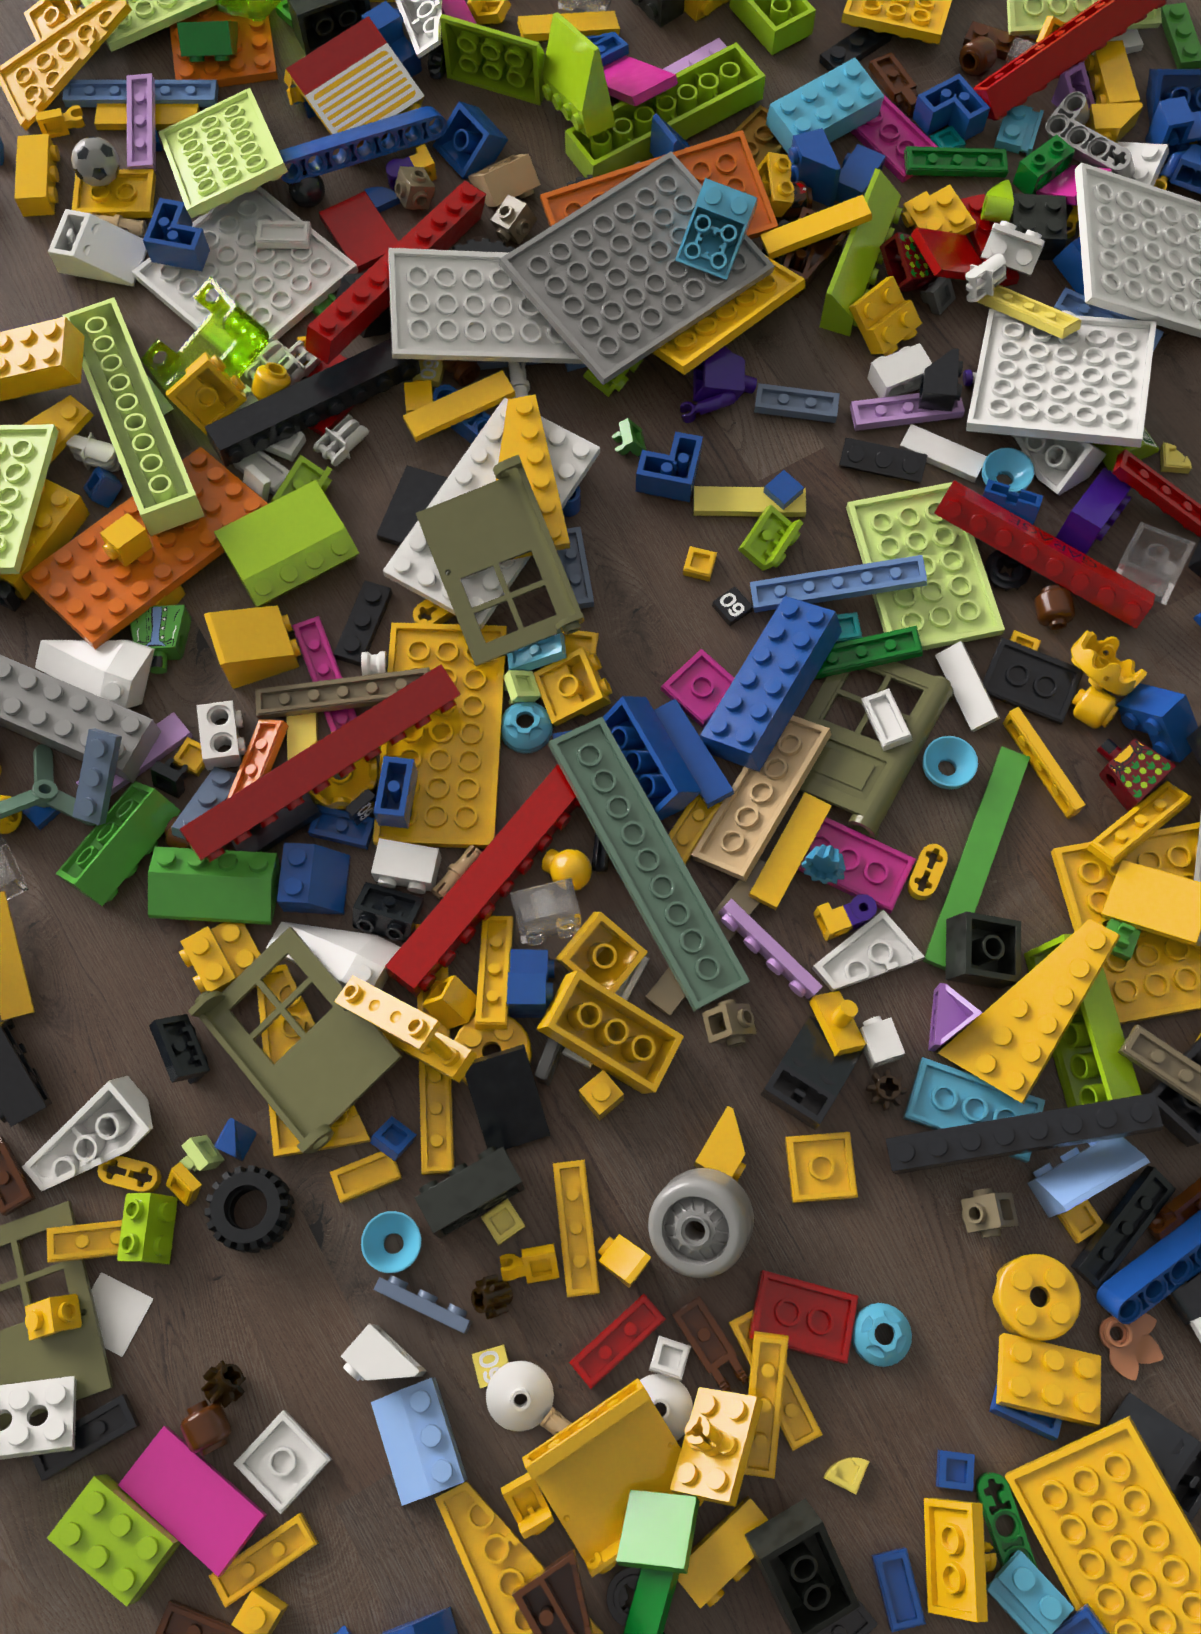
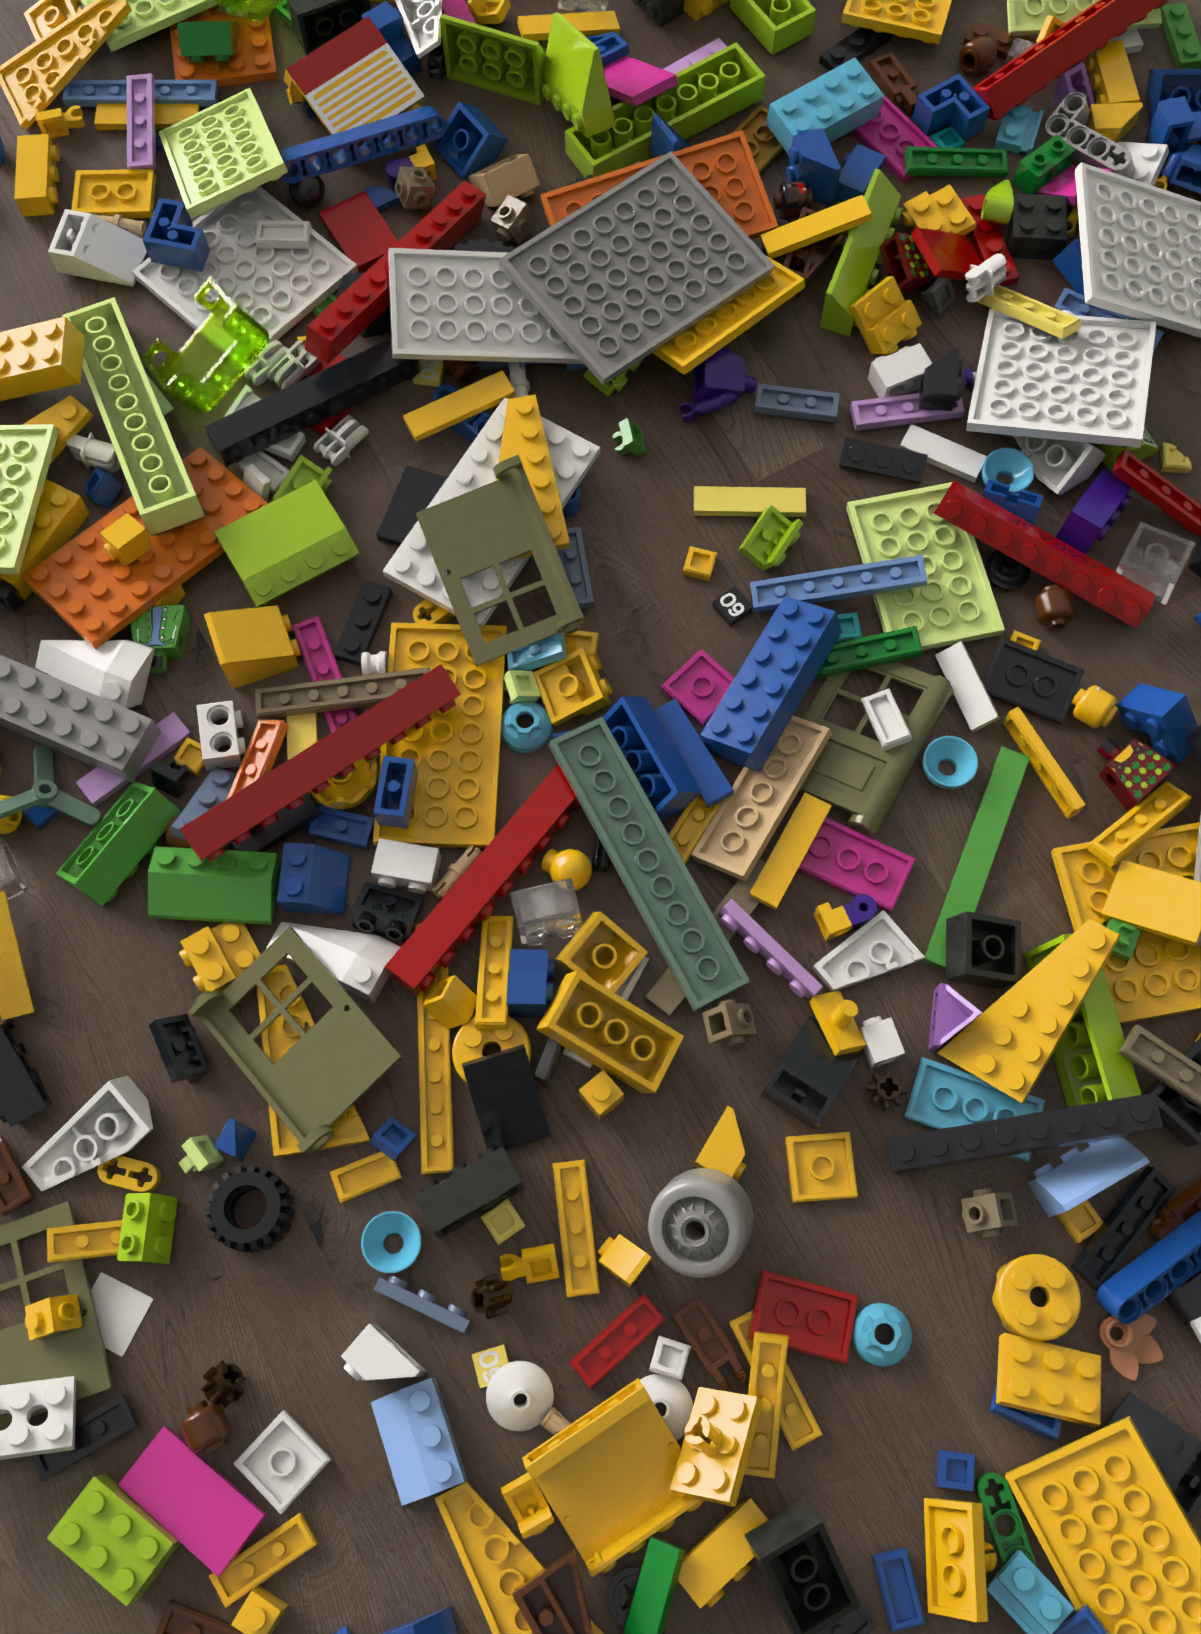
light grey piece [71,136,120,187] -> none
sand blue plate [72,728,122,825] -> none
yellow plate [166,352,247,435] -> none
yellow tile [166,1162,202,1207] -> none
yellow head [251,362,291,401] -> none
yellow fence [334,976,478,1083] -> none
black tile [346,789,376,826] -> none
yellow brick [404,380,434,414] -> none
tile [616,1490,700,1574] -> none
blue brick [635,431,703,502] -> none
medium azure slope [675,178,757,281] -> none
yellow plate [757,152,794,218] -> none
blue tile [763,470,804,510] -> none
dark azure piece [801,844,846,885] -> none
light yellow tile [823,1457,870,1495] -> none
yellow beam [907,844,948,900] -> none
white bracket [981,221,1045,277] -> none
yellow plate [1071,630,1147,696] -> none

